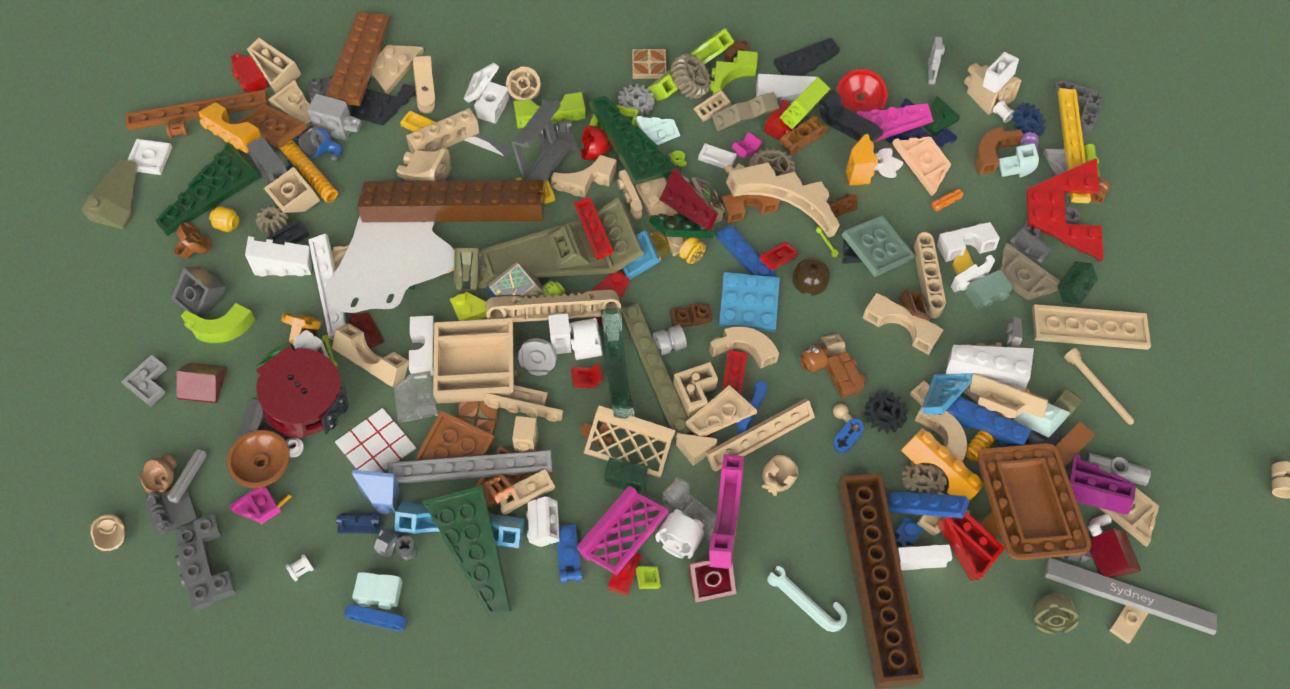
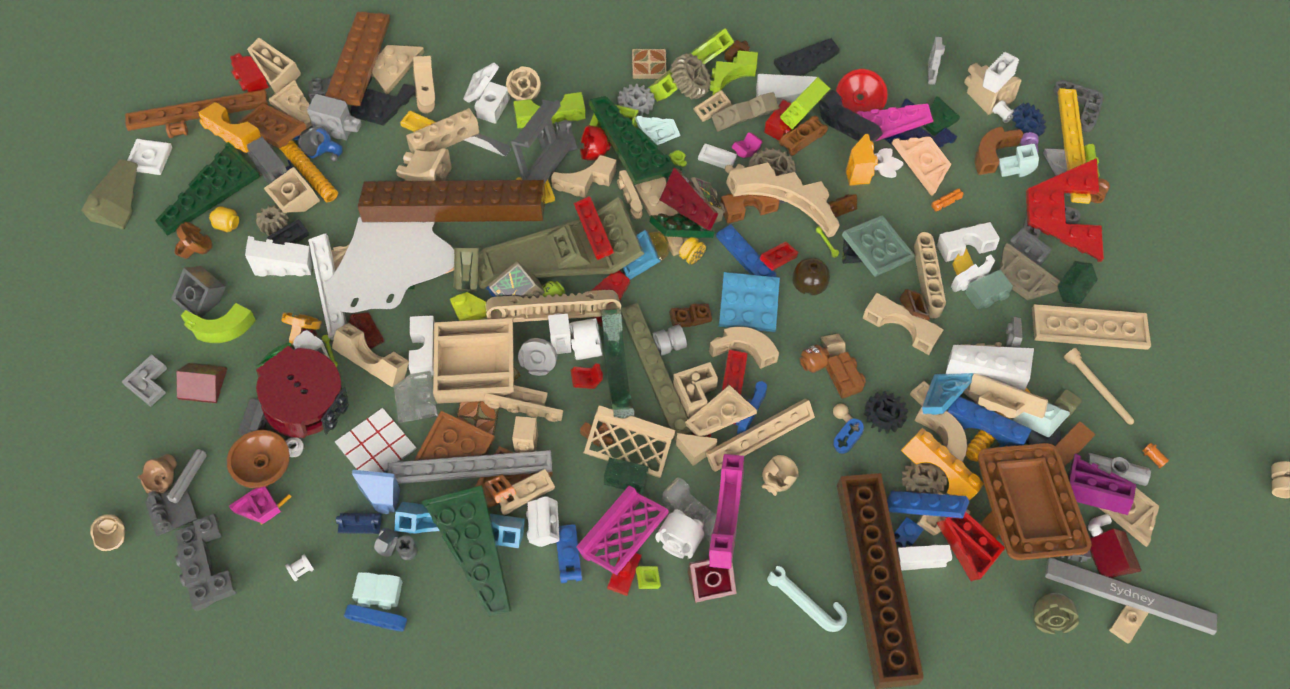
none -> orange pin [1142,443,1169,469]

